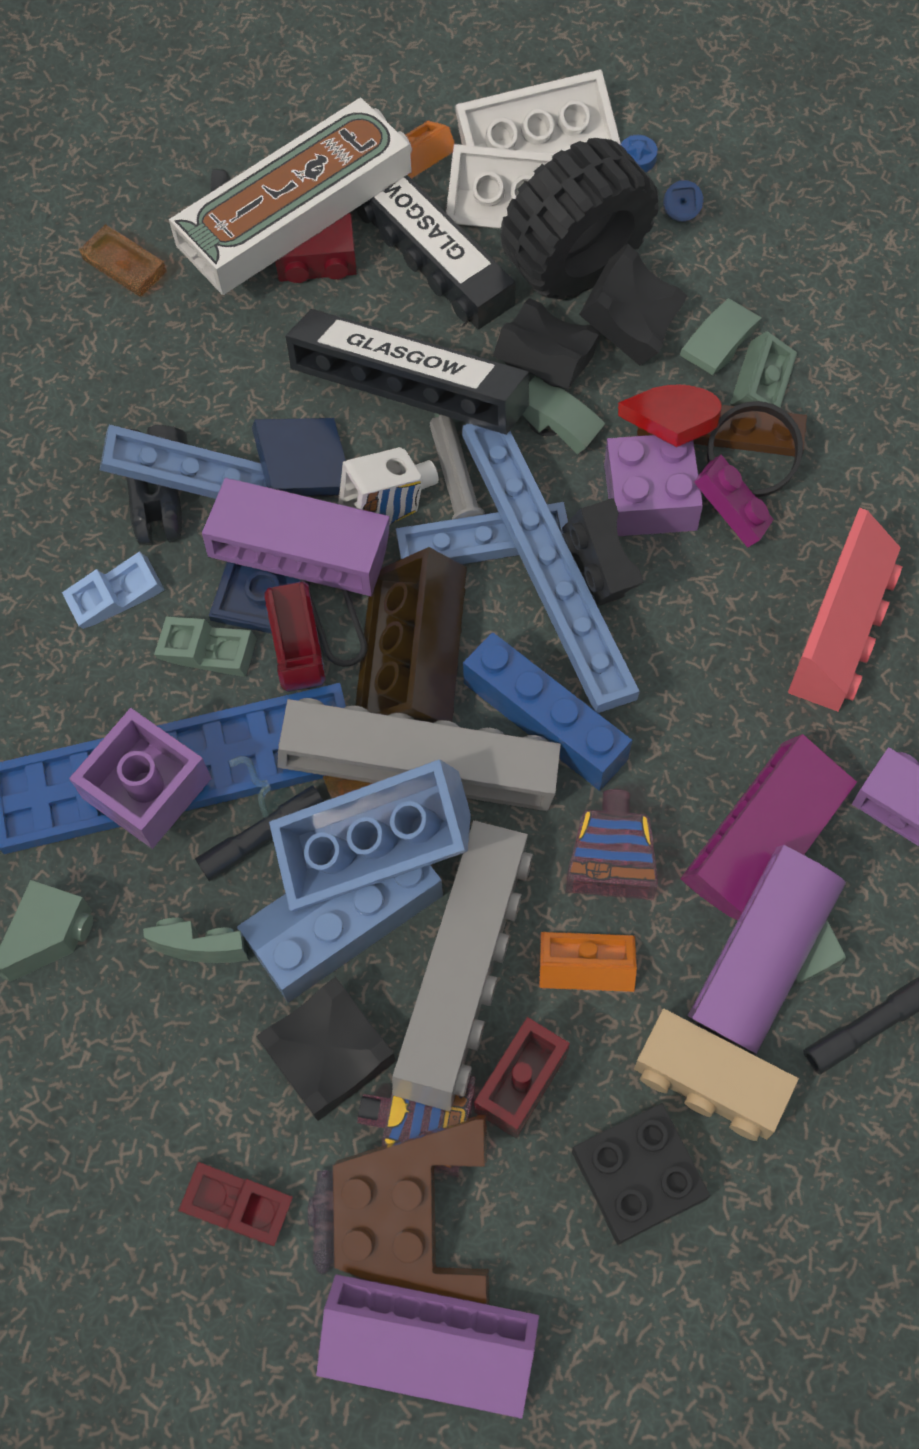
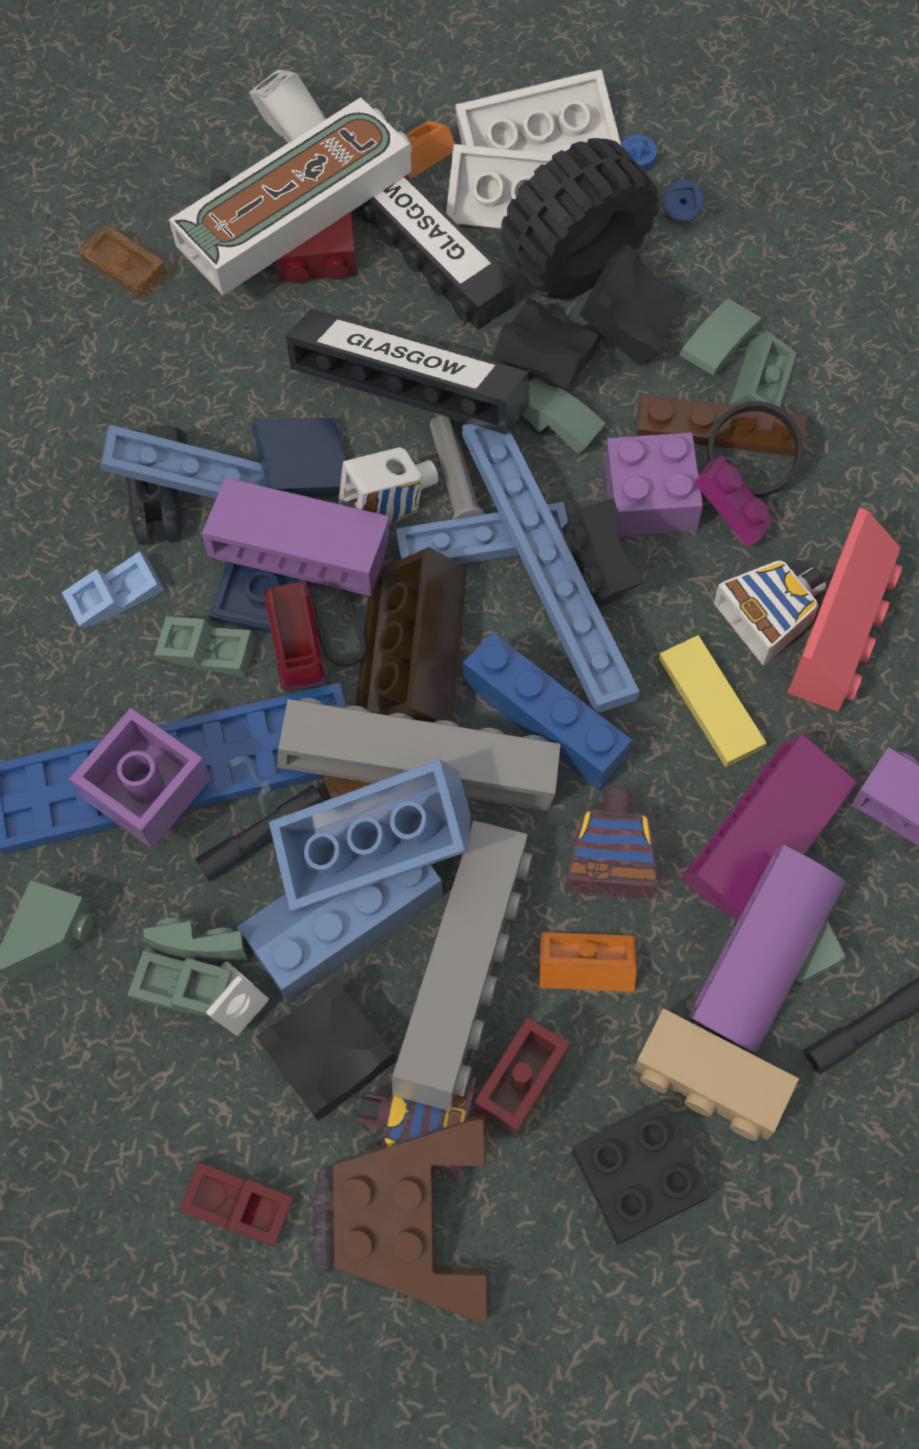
medium lavender brick [316,1274,539,1418] -> none
red tile [618,385,722,447] -> none
none -> sand green slope [128,950,232,1017]
none -> white bracket [206,961,269,1036]
none -> white piece [249,70,326,143]
none -> light yellow tile [659,635,767,767]
none -> torso [714,560,826,665]

